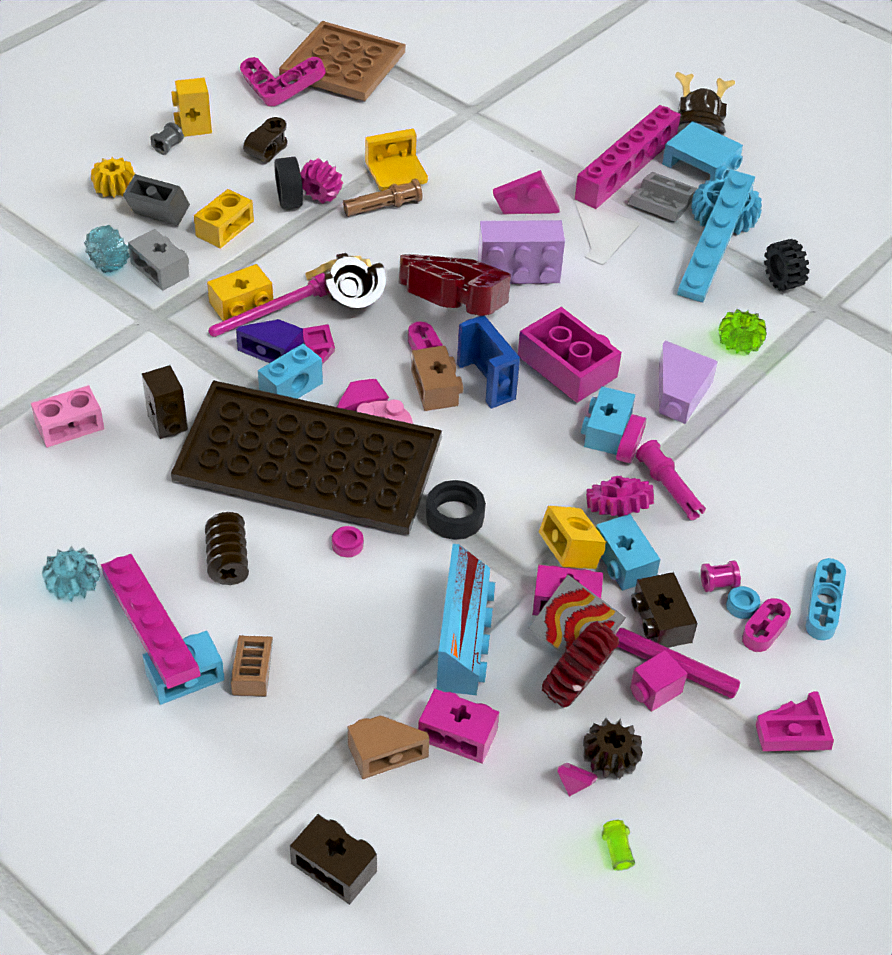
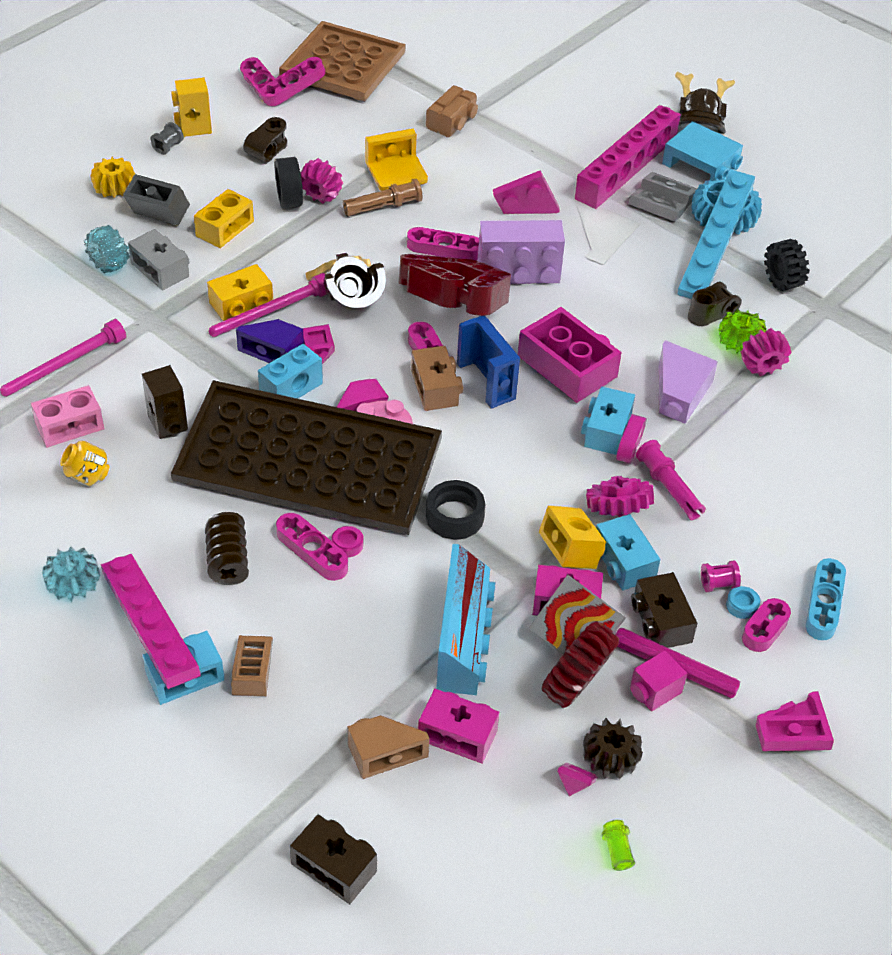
none -> dark pink piece [0,319,127,397]
none -> yellow head [60,441,110,486]
none -> dark pink beam [276,513,348,581]
none -> dark pink beam [407,227,479,260]
none -> medium nougat brick [426,85,478,137]
none -> dark brown piece [688,281,742,326]
none -> dark pink gear [740,328,792,377]

